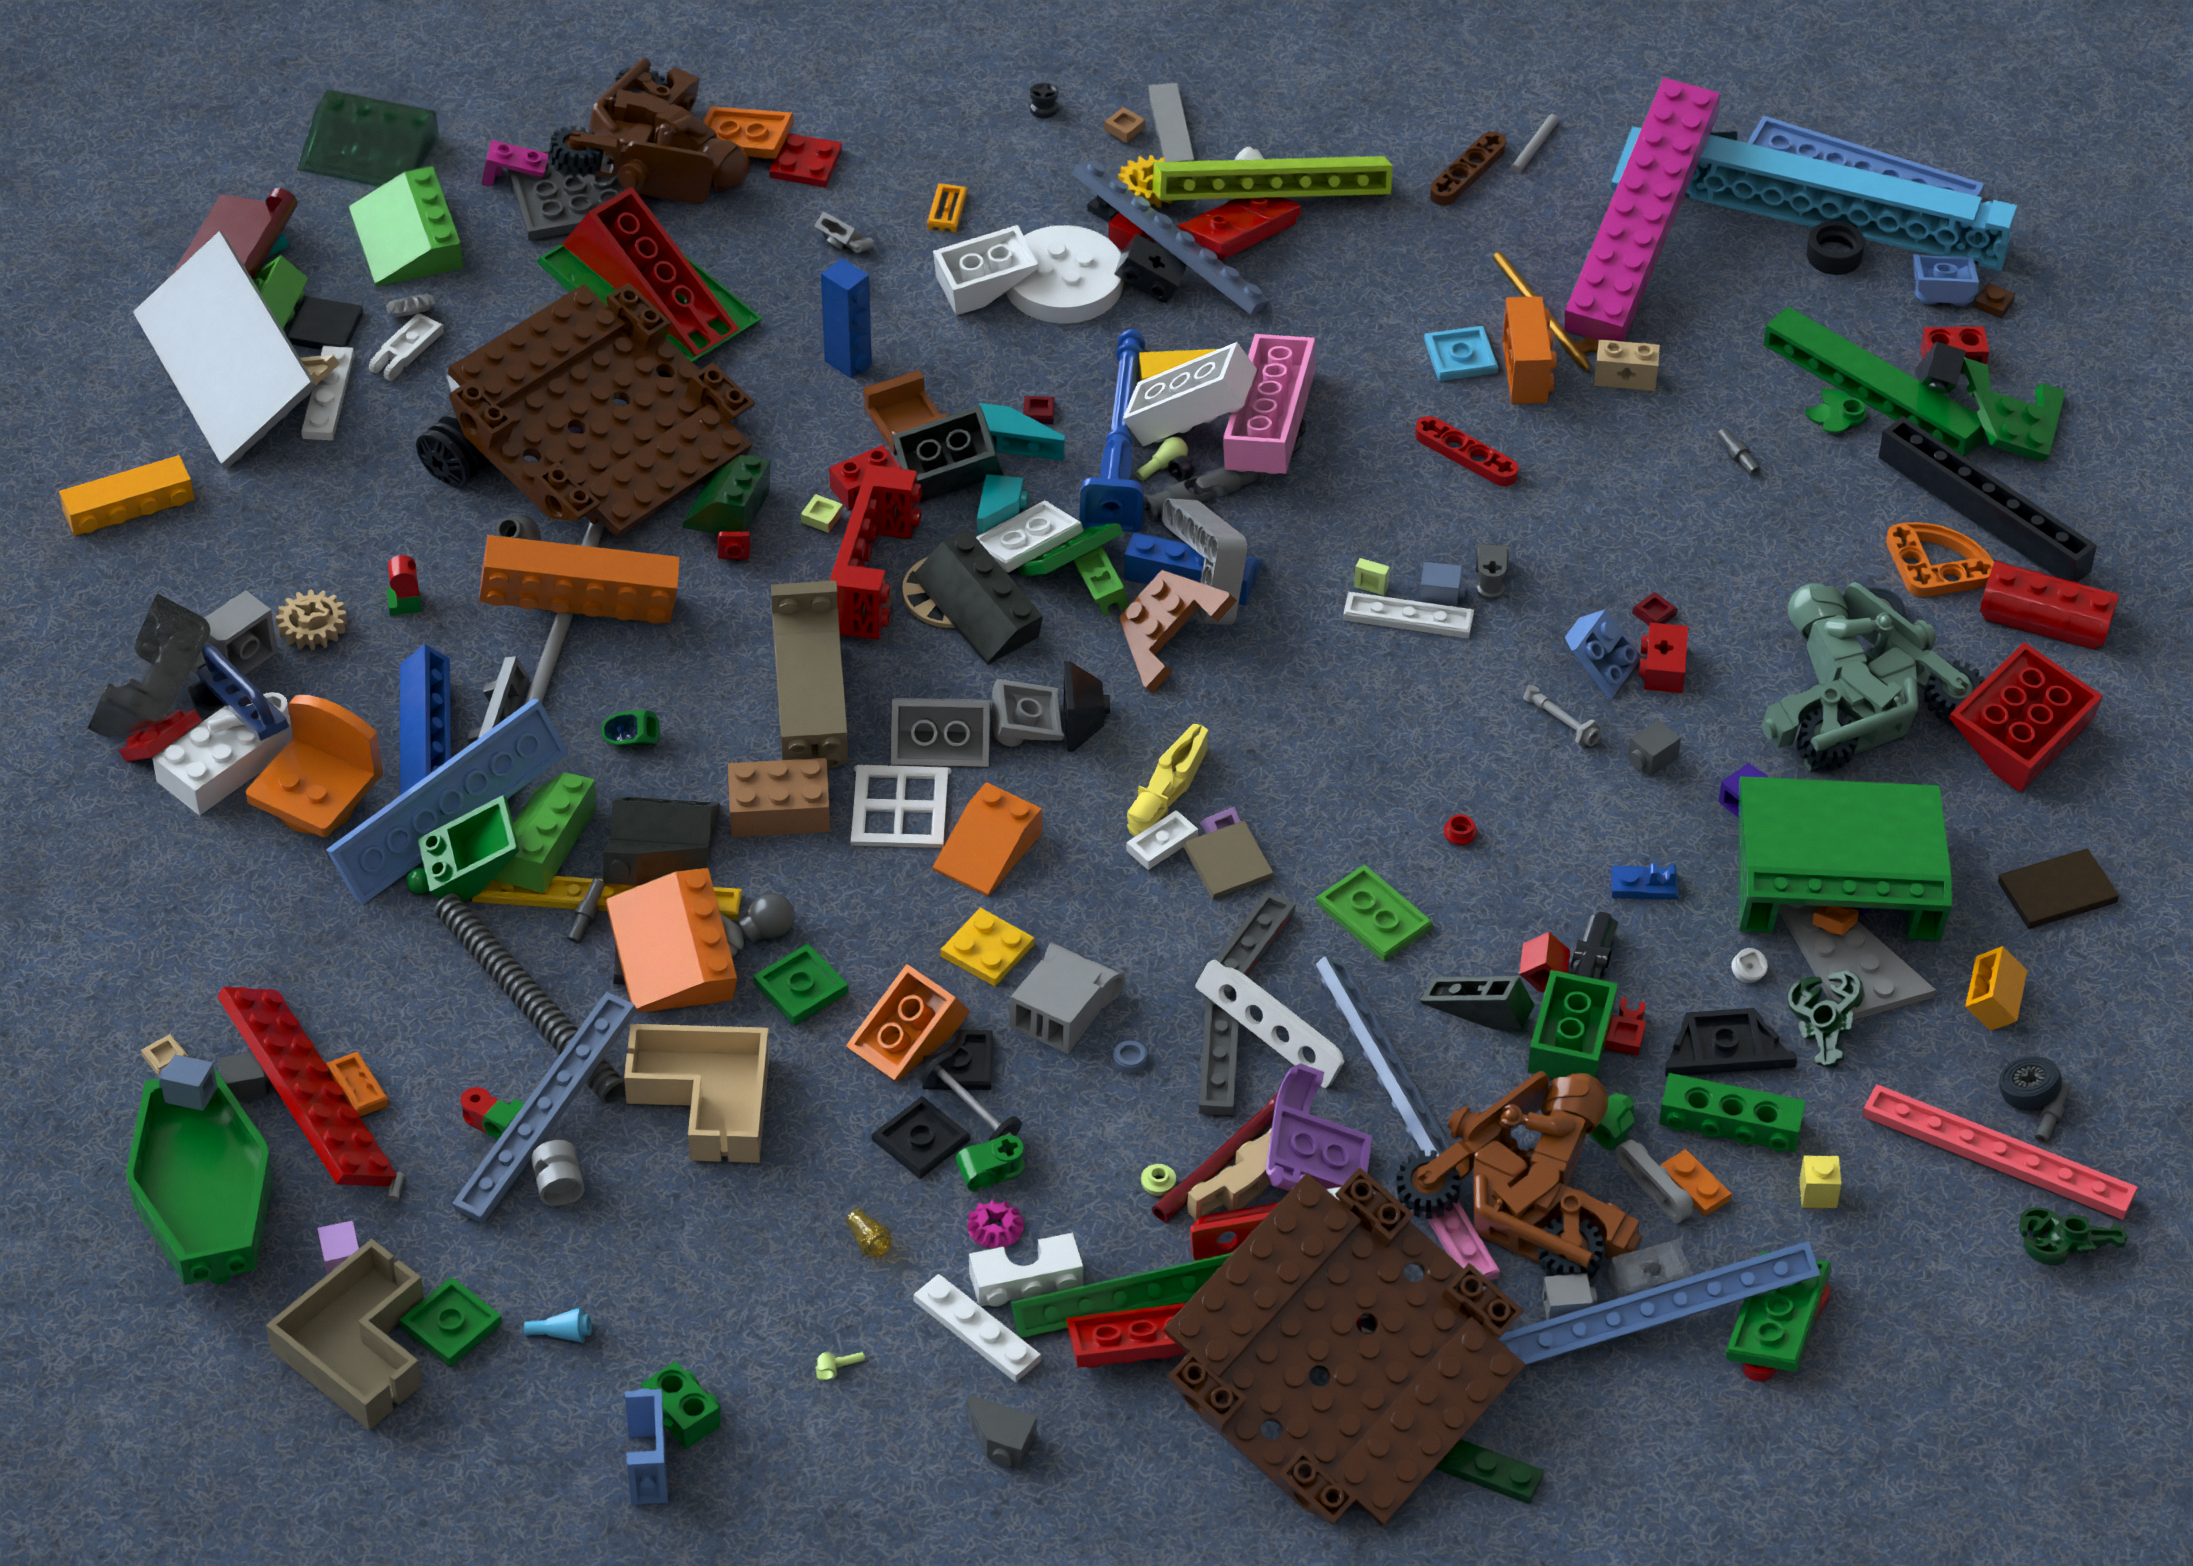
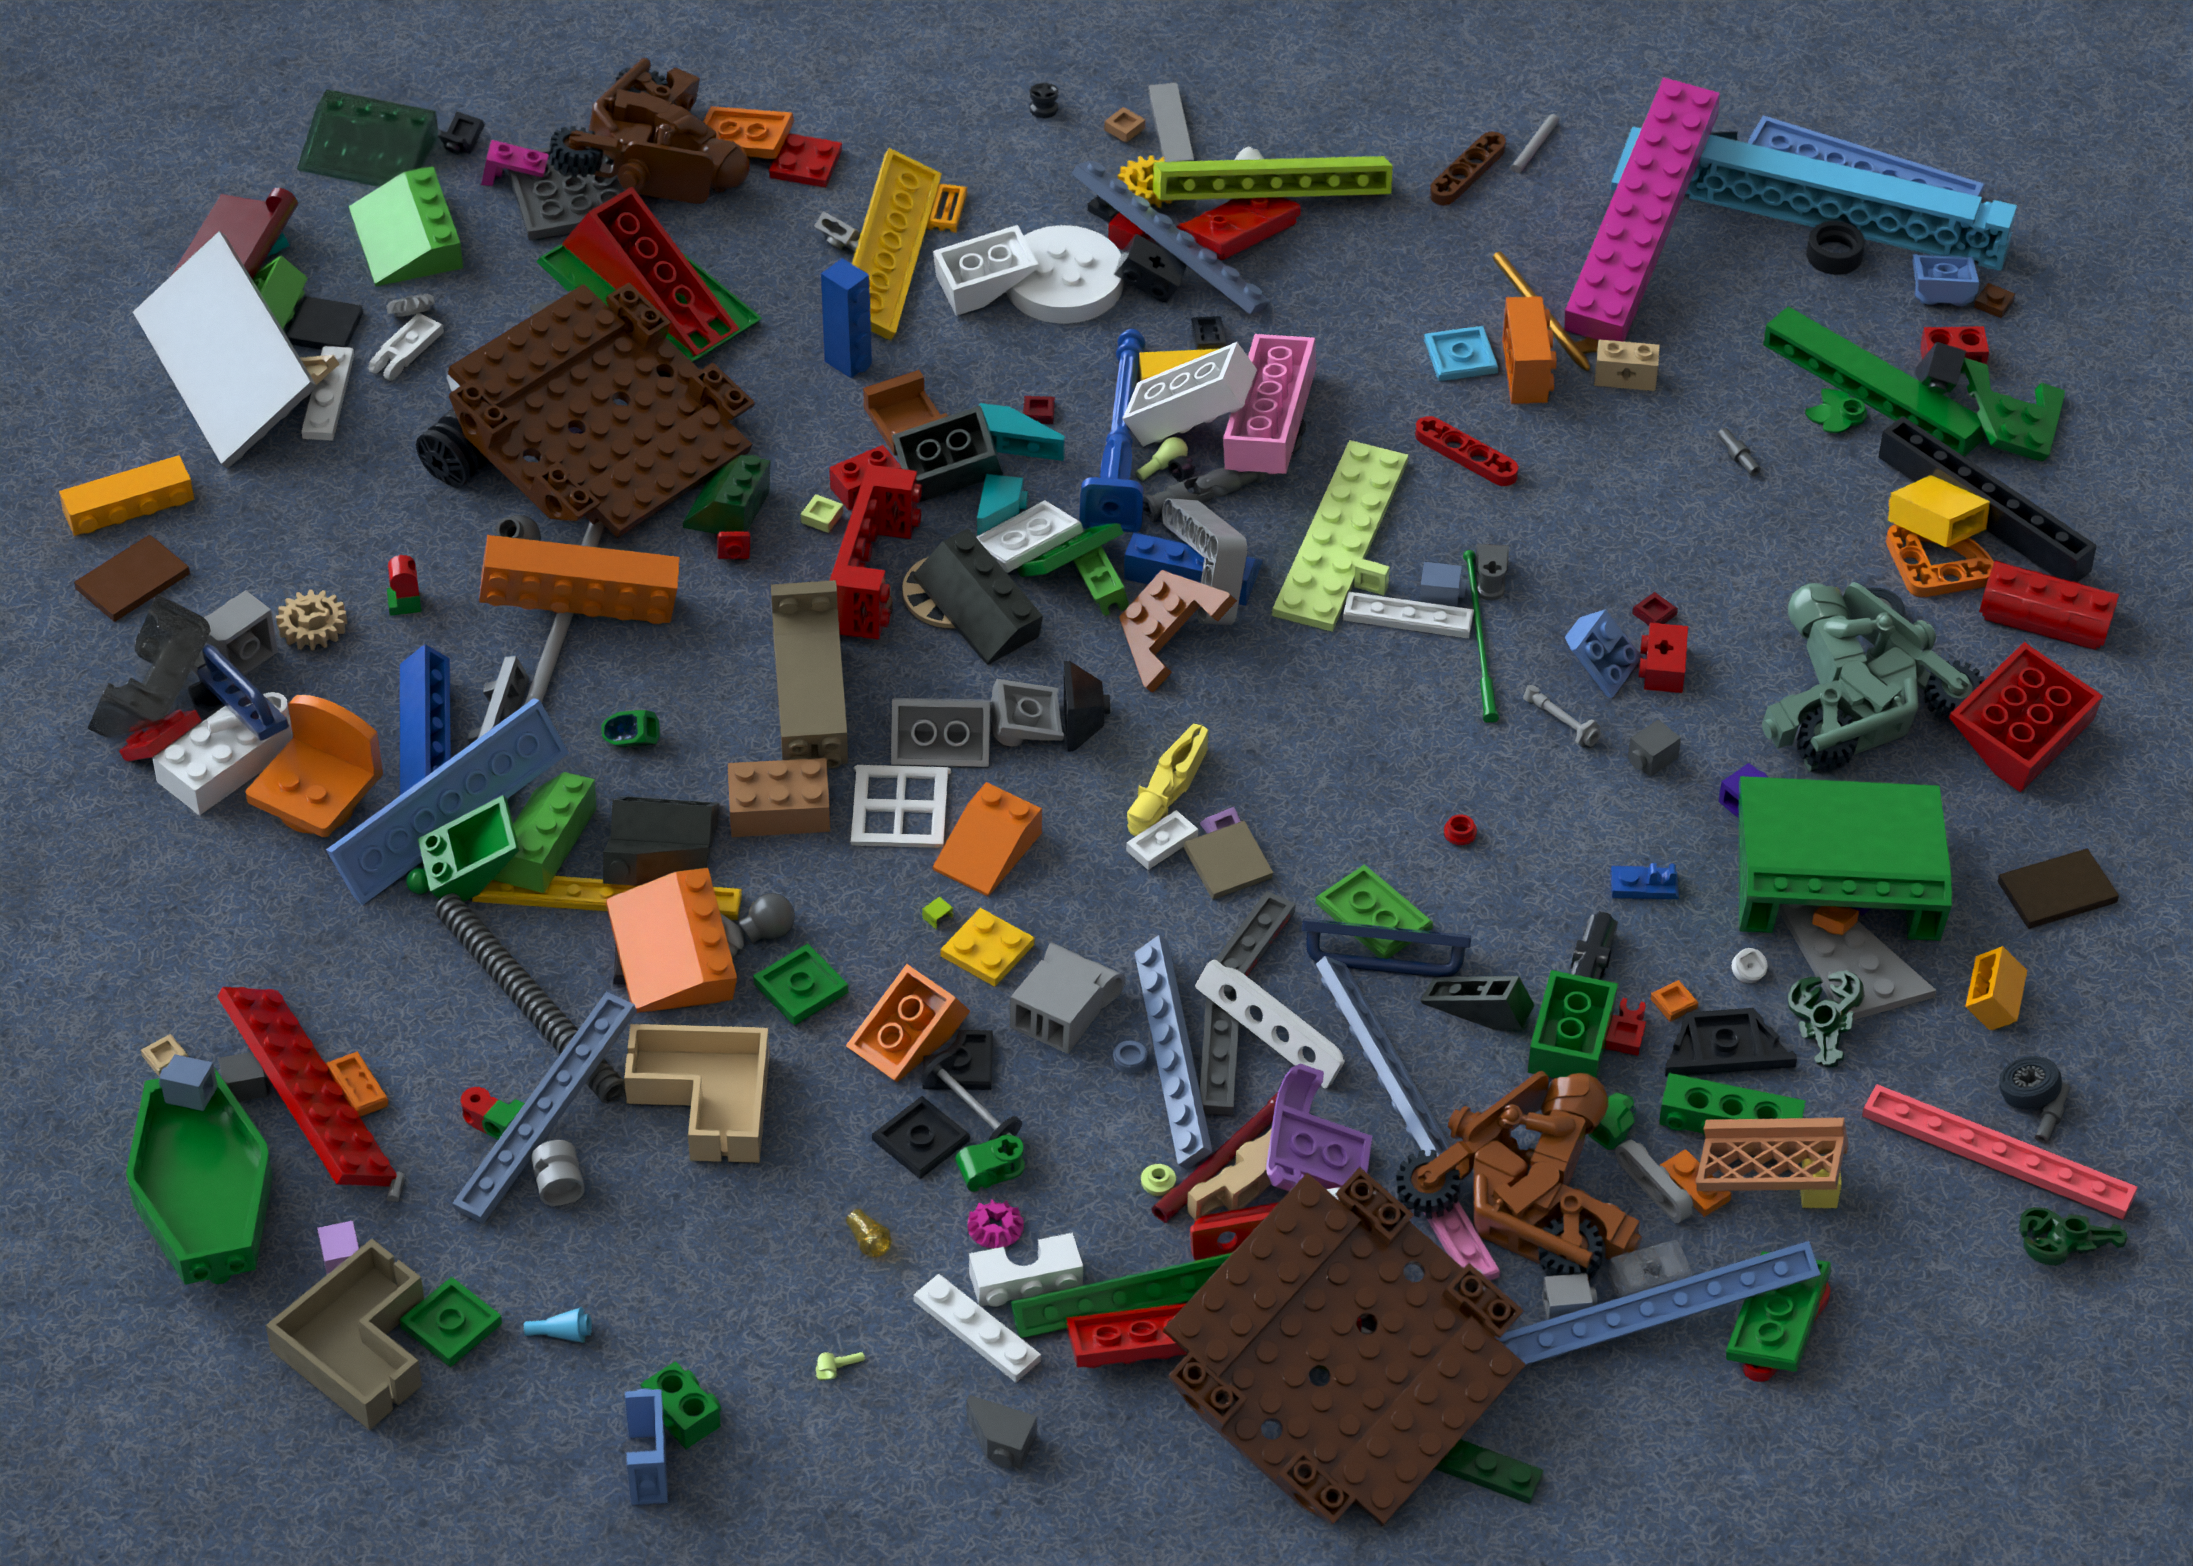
dark grey bar [567,879,605,943] -> none
red brick [1519,932,1571,992] -> none
none -> reddish brown tile [74,534,190,622]
none -> black bracket [437,111,485,154]
none -> yellow plate [852,148,942,341]
none -> lime piece [922,896,953,929]
none -> sand blue plate [1134,935,1213,1169]
none -> black plate [1191,316,1227,350]
none -> yellowish green plate [1272,440,1408,632]
none -> dark blue piece [1302,918,1472,977]
none -> green piece [1463,550,1499,723]
none -> orange tile [1650,980,1698,1022]
none -> nougat fence [1696,1118,1849,1191]
none -> yellow brick [1888,475,1990,548]

